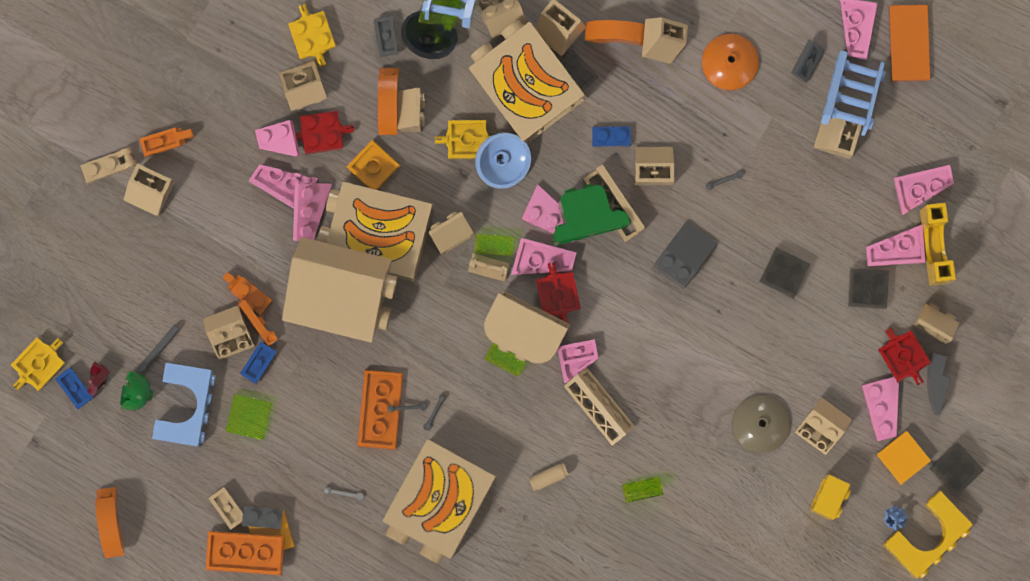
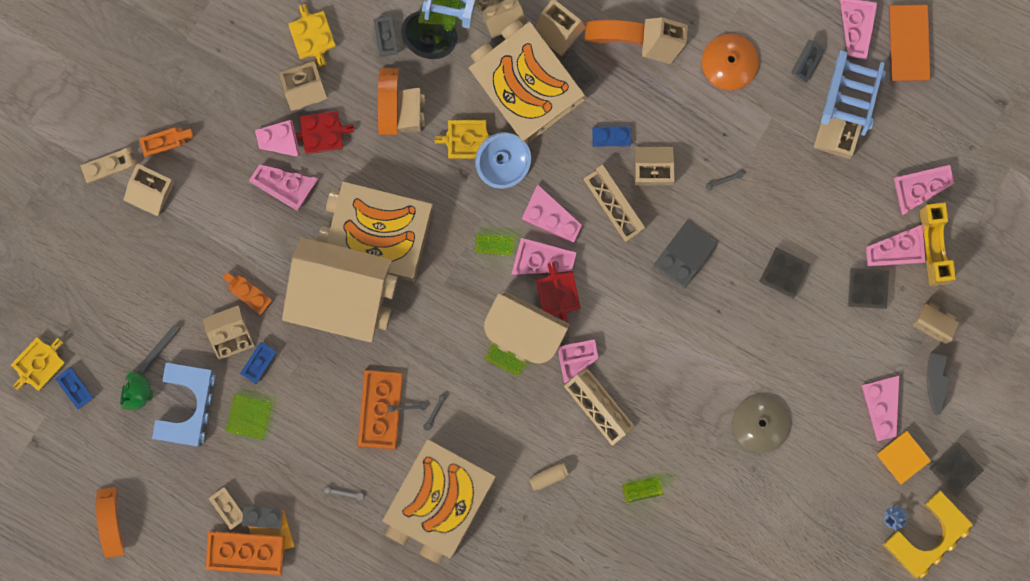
dark red bracket [88,362,110,397] -> none
orange hinge [237,299,278,346] -> none
bright pink wing [293,183,332,241] -> none
light orange tile [346,139,400,190] -> none
tan slope [428,212,474,255] -> none
tan hinge [468,253,510,282] -> none
green brick [552,183,630,246] -> none
tan slope [794,397,852,455] -> none
yellow brick [809,475,851,520] -> none
red plate [878,327,931,385] -> none

